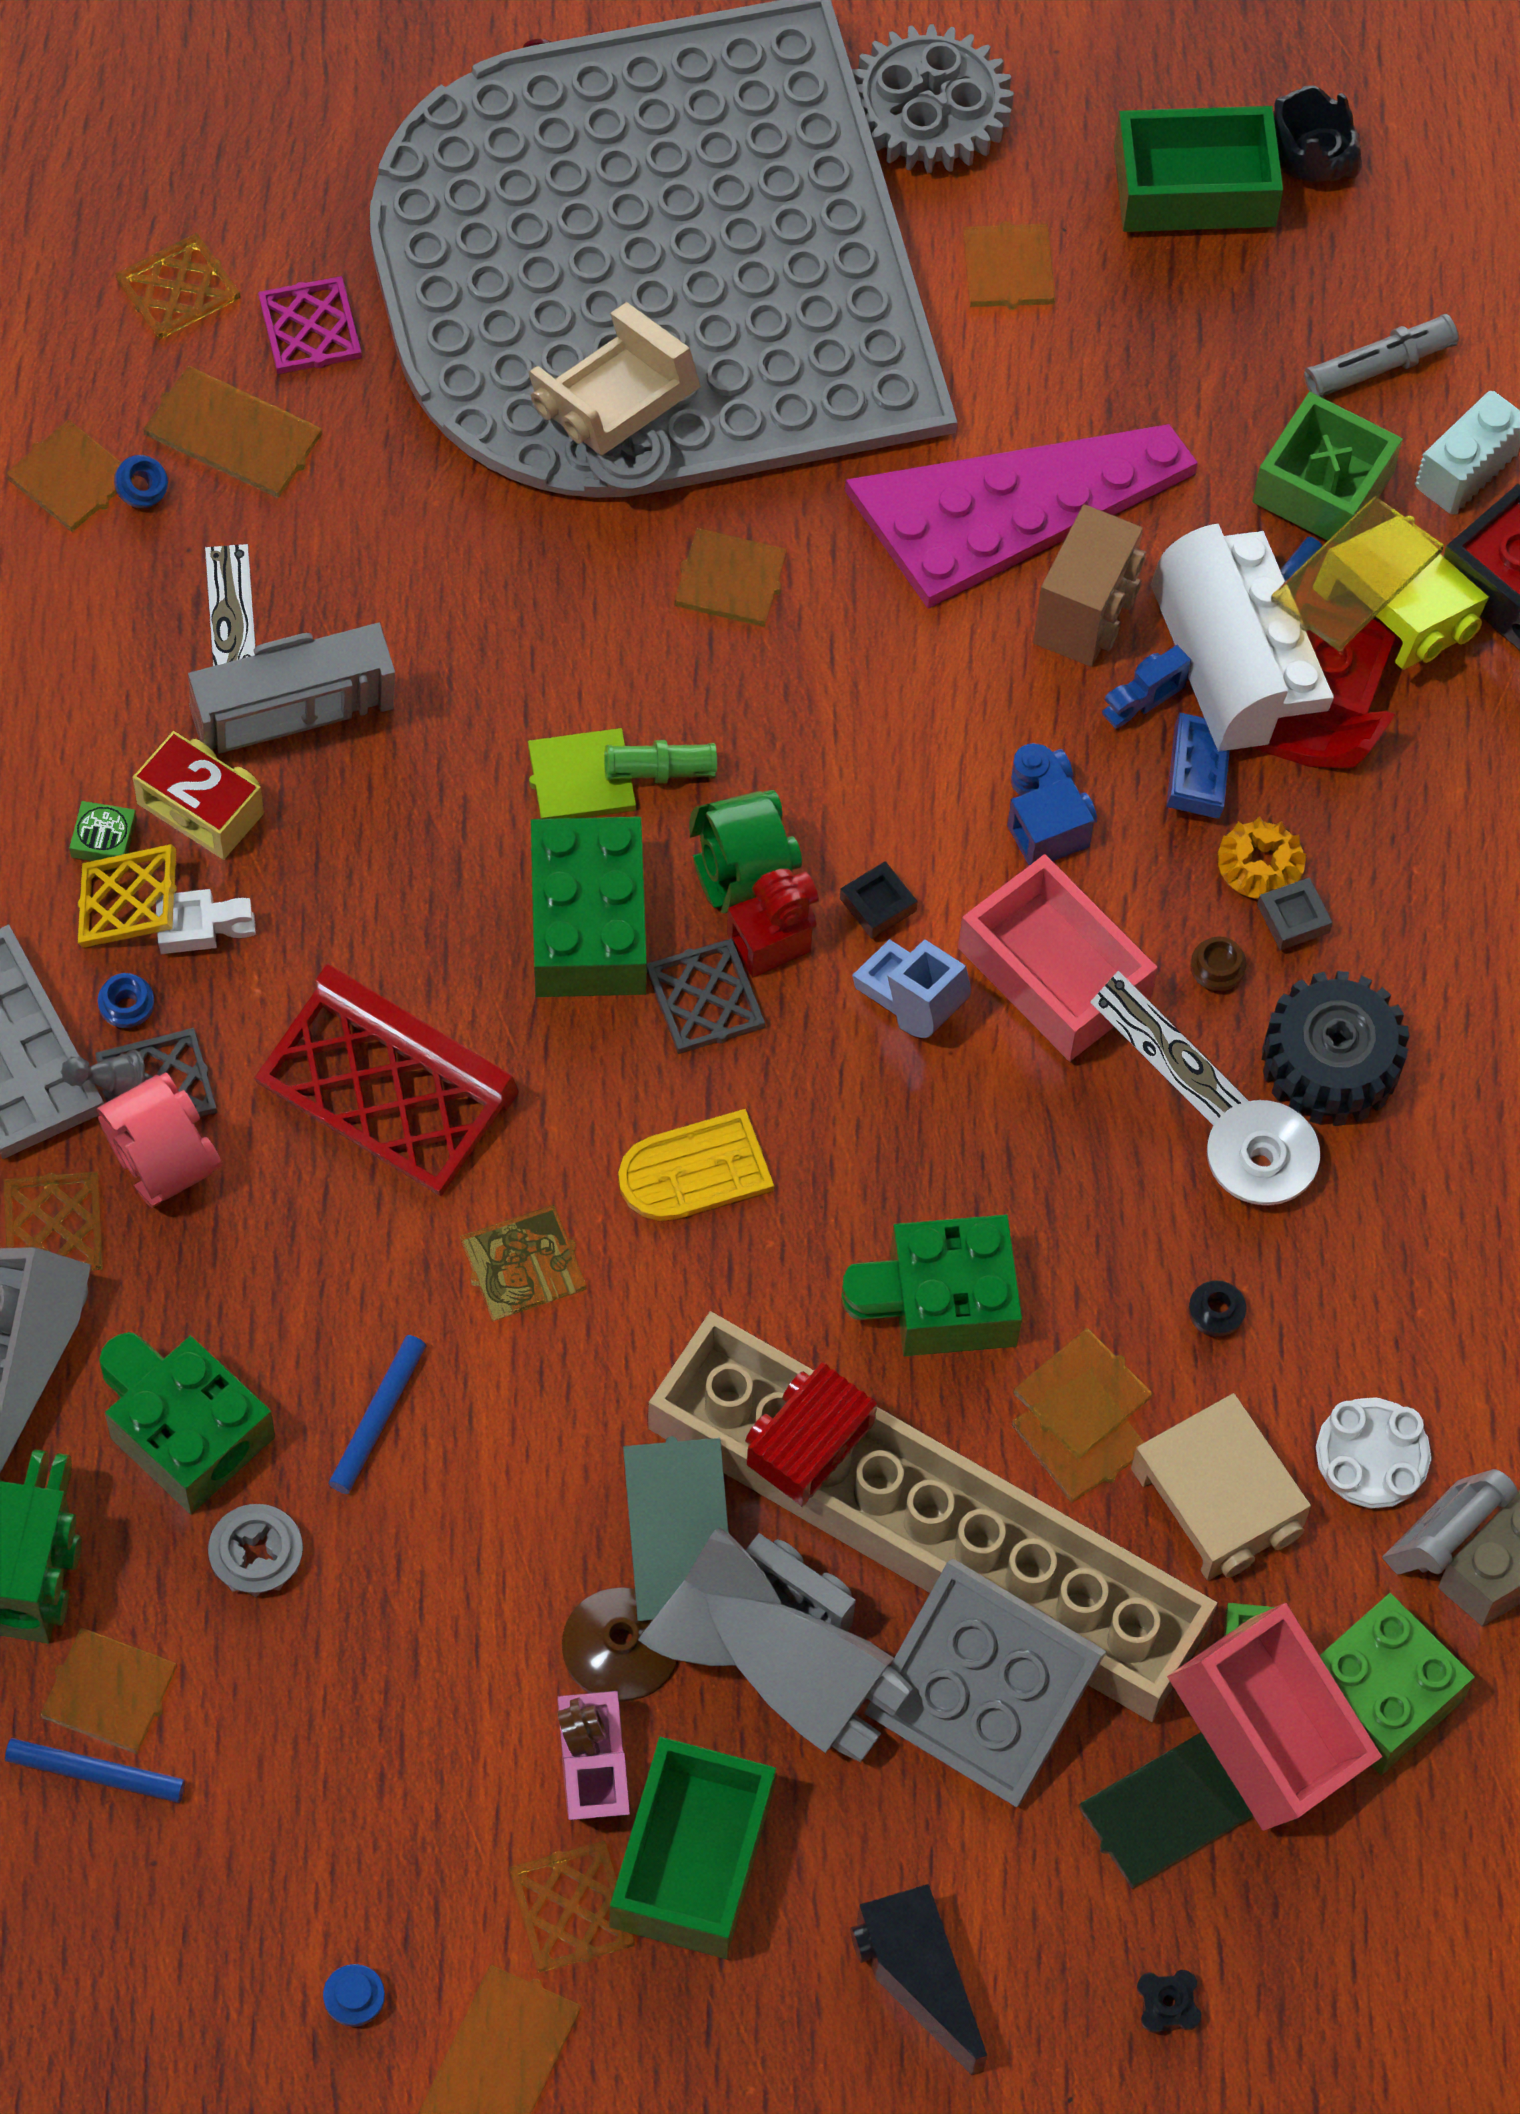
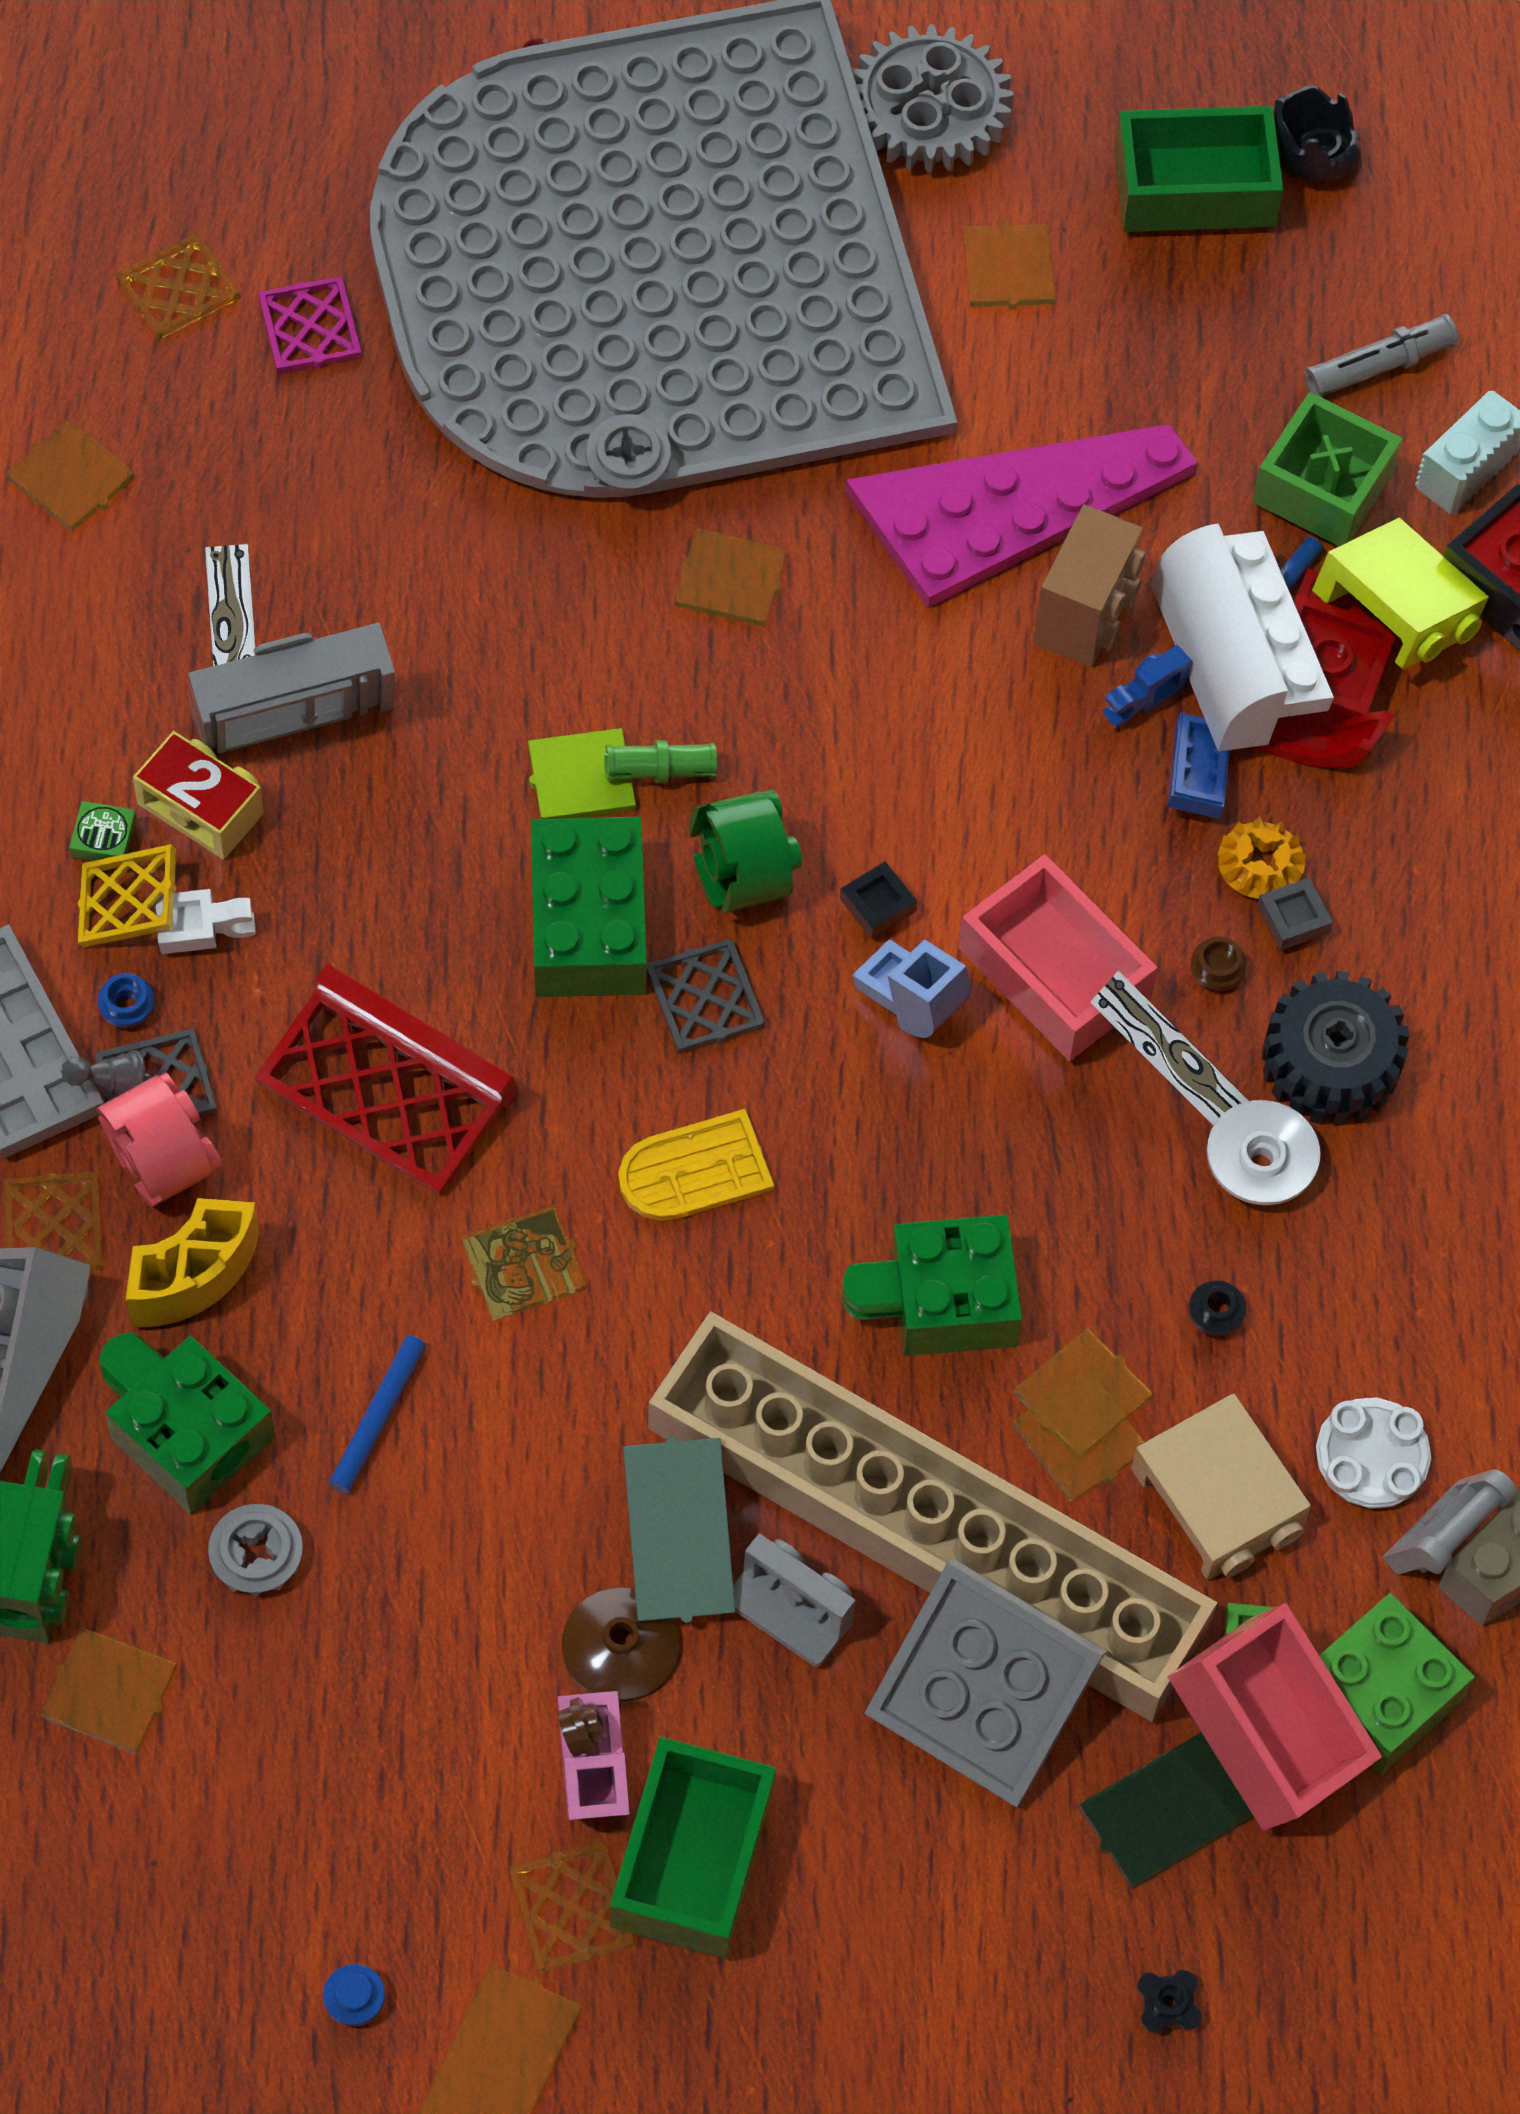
blue bar [5,1738,185,1803] -> none
blue plate [114,455,168,508] -> none
clear yellow piece [143,365,322,498] -> none
tan panel [528,302,701,456] -> none
light grey hips [639,1527,913,1762] -> none
red brick [727,869,819,978] -> none
red brick [745,1362,877,1507] -> none
black slope [850,1884,987,2075] -> none
blue brick [1007,743,1097,865] -> none
clear yellow piece [1271,496,1444,651] -> none
none -> yellow brick [125,1198,259,1327]

